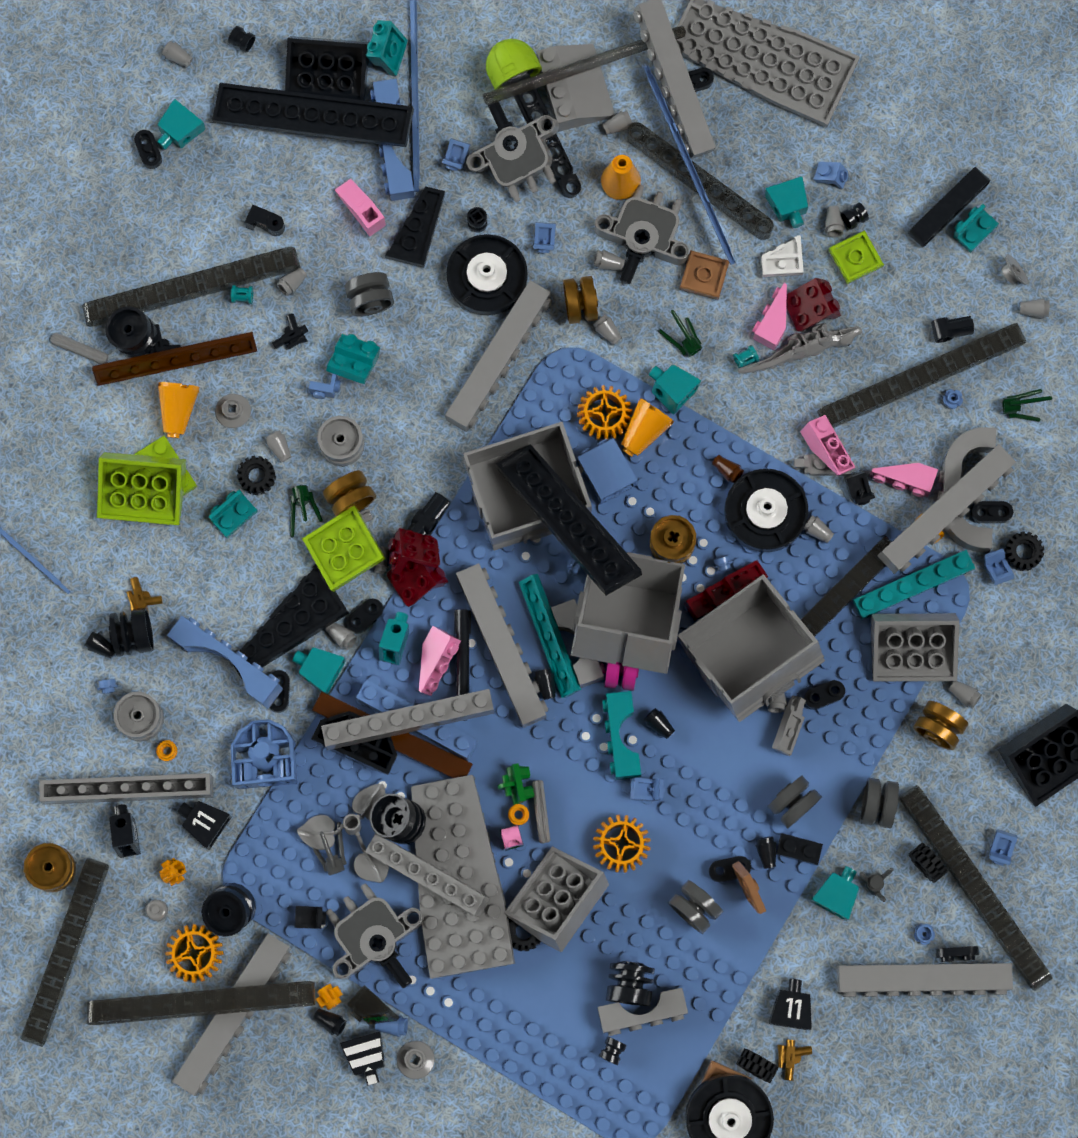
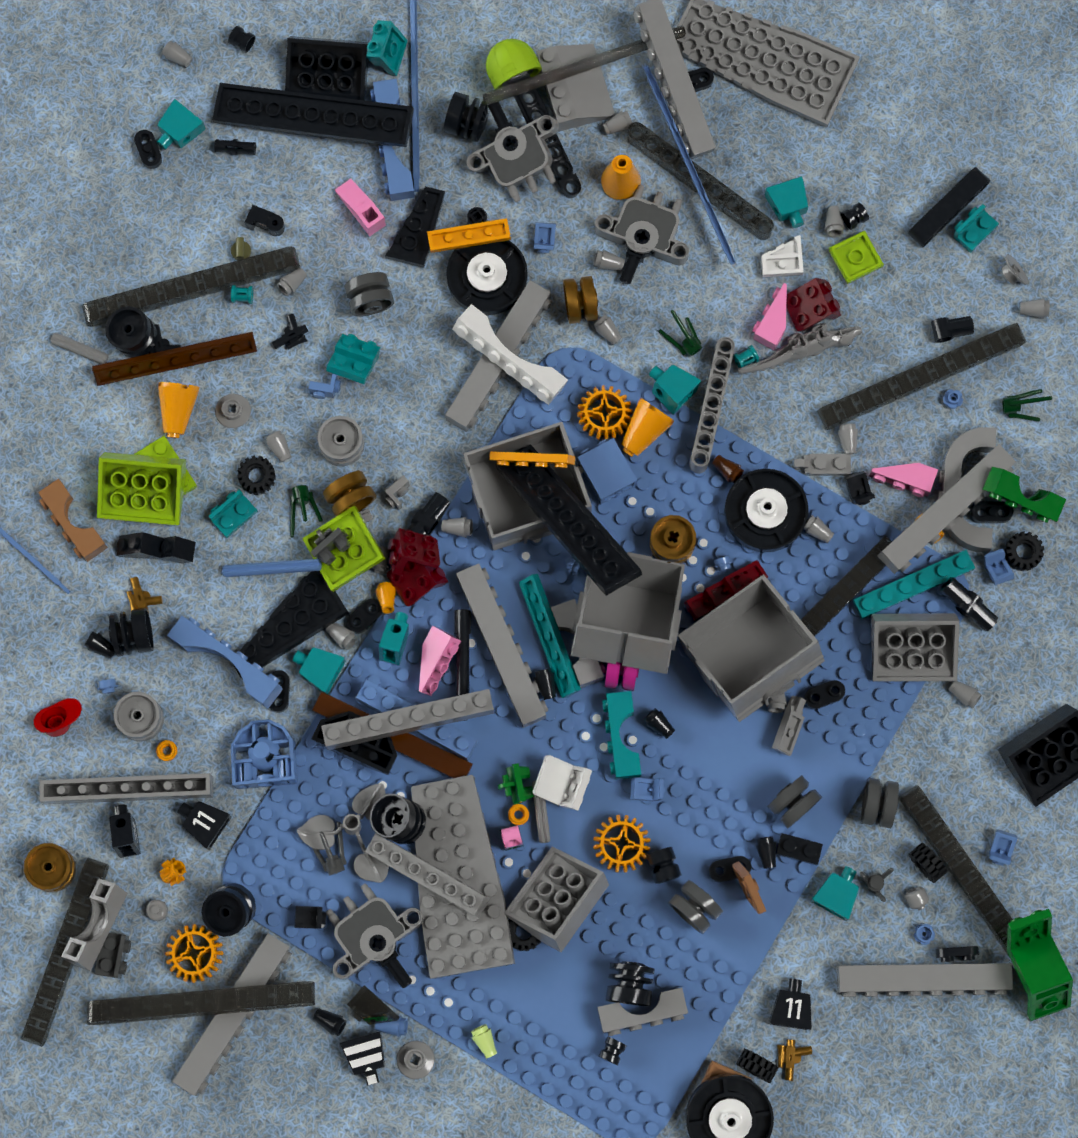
light orange gear [316,983,343,1010] -> none
medium blue bracket [442,138,471,171] -> none
medium nougat plate [680,250,729,300] -> none
bright pink slope [800,415,856,476] -> none
medium blue bracket [814,161,848,189] -> none
pearl gold wheel [913,701,968,751] -> none
none -> red piece [34,698,82,737]
none -> medium nougat arch [38,478,108,562]
none -> light grey arch [61,879,128,971]
none -> dark grey bracket [94,933,131,979]
none -> black arch [116,532,196,564]
none -> black pin [214,139,257,155]
none -> medium blue axle [222,559,322,577]
none -> olive plate [231,237,251,261]
none -> dark grey hips [310,527,351,565]
none -> light orange cone [375,582,396,614]
none -> light grey bracket [385,475,410,510]
none -> light orange plate [427,218,511,253]
none -> light grey cone [441,517,473,538]
none -> black wheel [444,92,489,142]
none -> white arch [452,304,568,405]
none -> yellowish green cone [471,1024,497,1059]
none -> light orange plate [489,451,575,468]
none -> white bracket [533,755,592,811]
none -> black wheel [646,847,682,884]
none -> light grey beam [689,337,735,473]
none -> light grey cone [838,424,858,454]
none -> light grey piece [905,887,929,910]
none -> black piece [940,577,998,632]
none -> green arch [982,467,1066,523]
none -> green bracket [1007,909,1073,1021]

